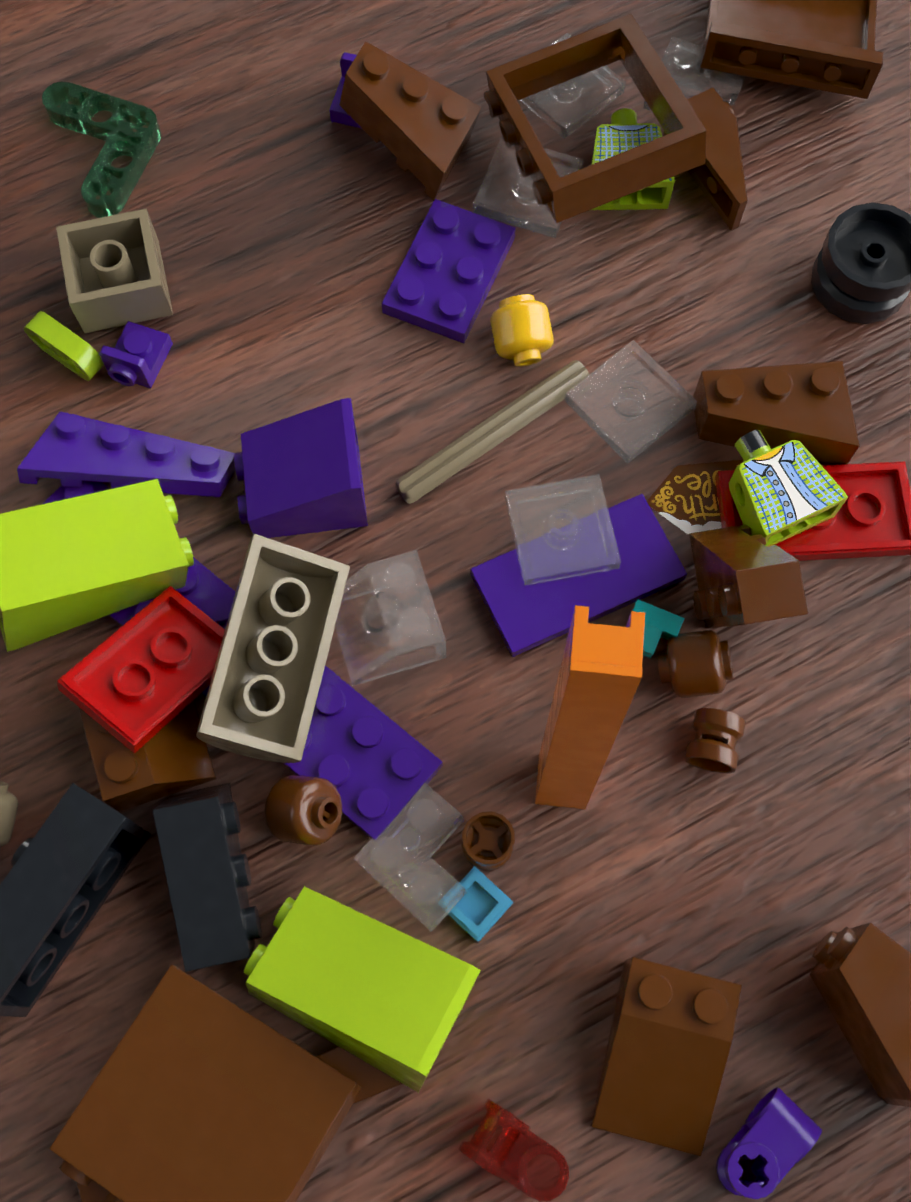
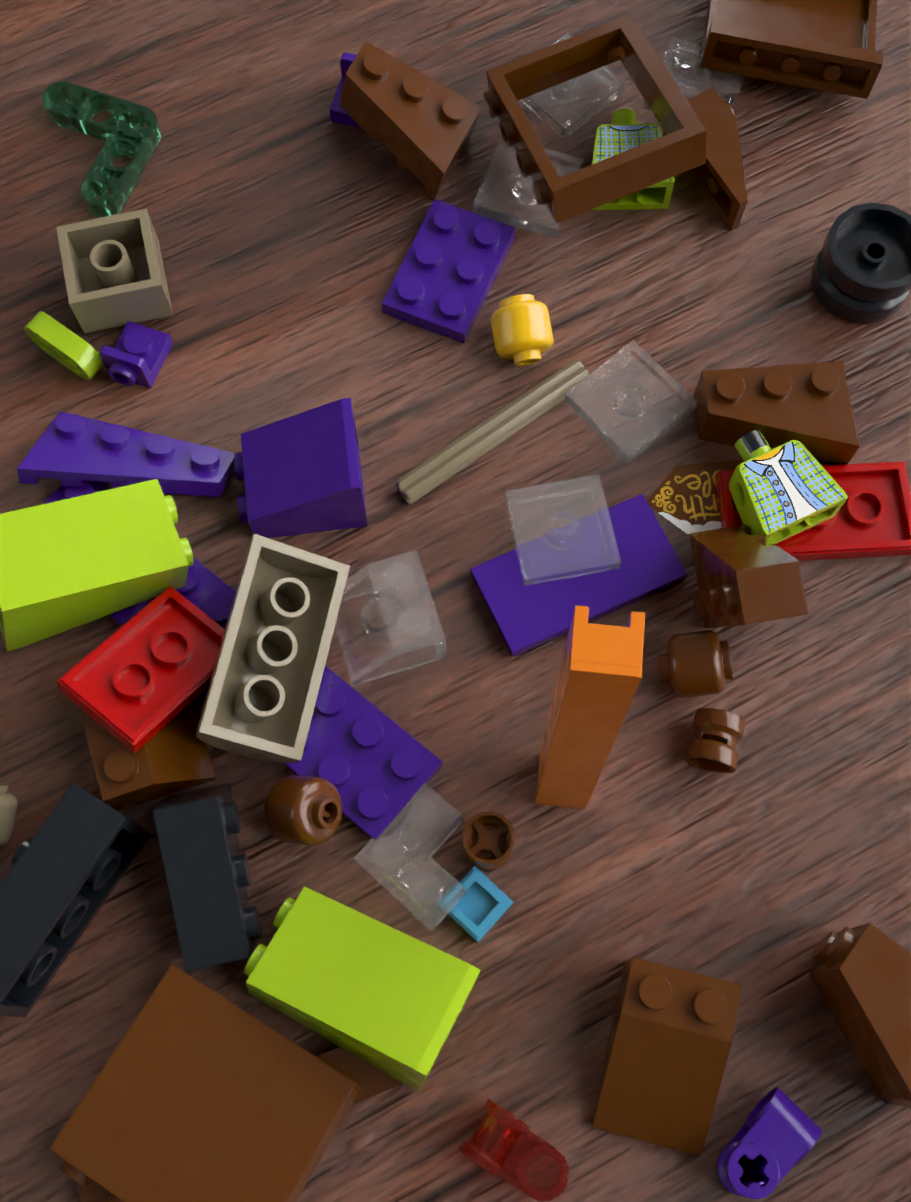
teal tile [633,599,685,659] -> none

